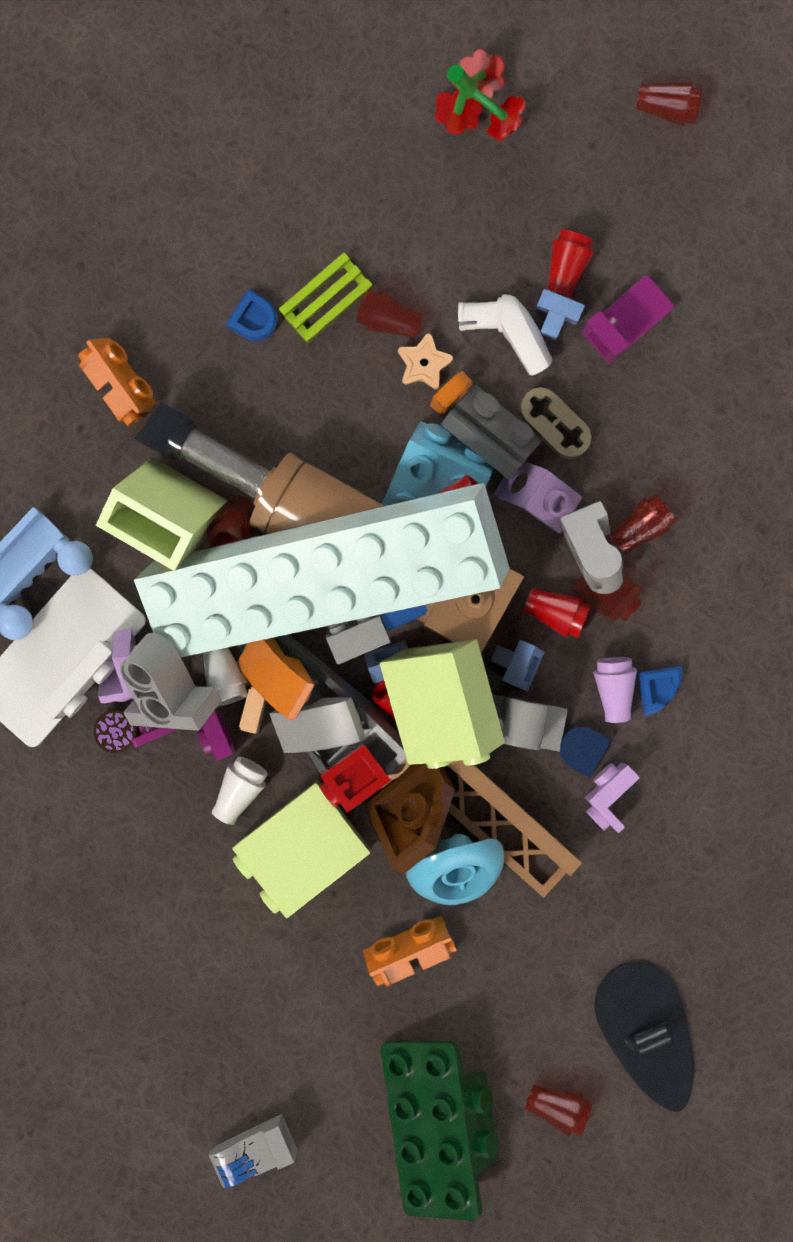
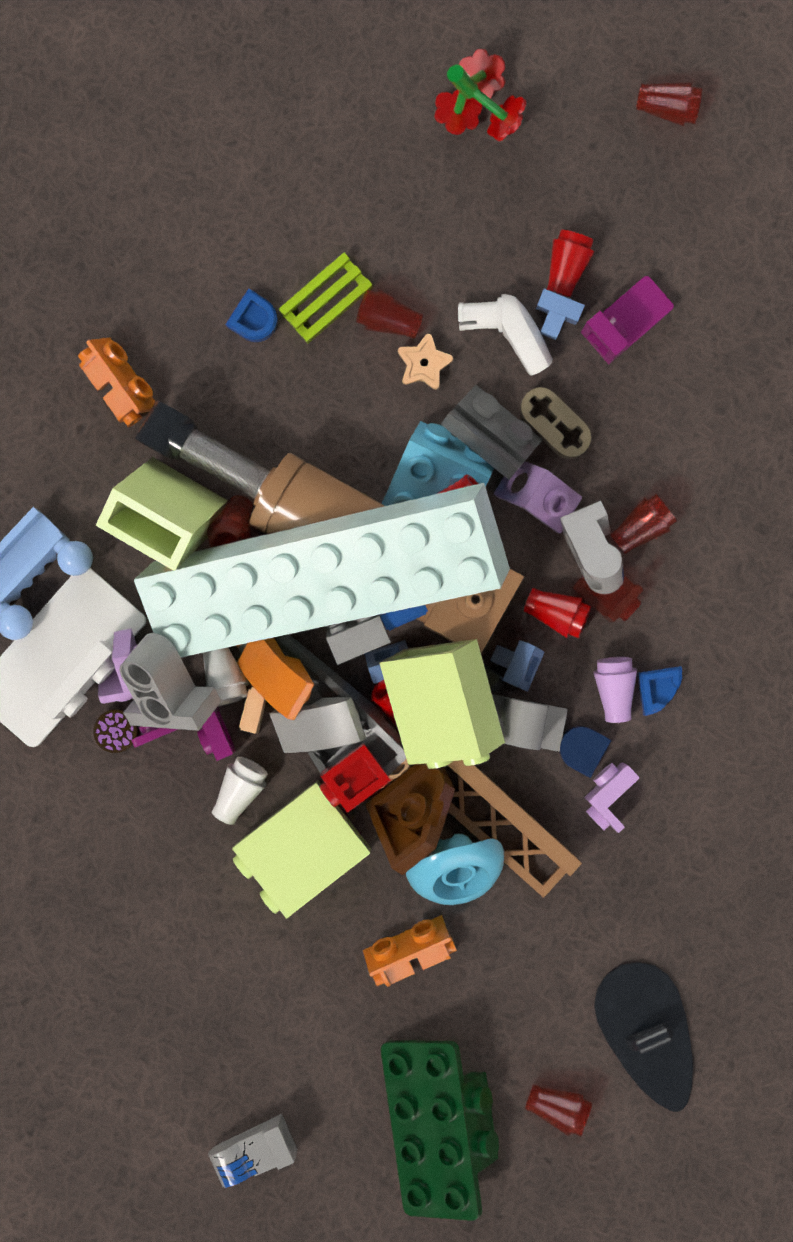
orange tile [430,371,473,415] -> none

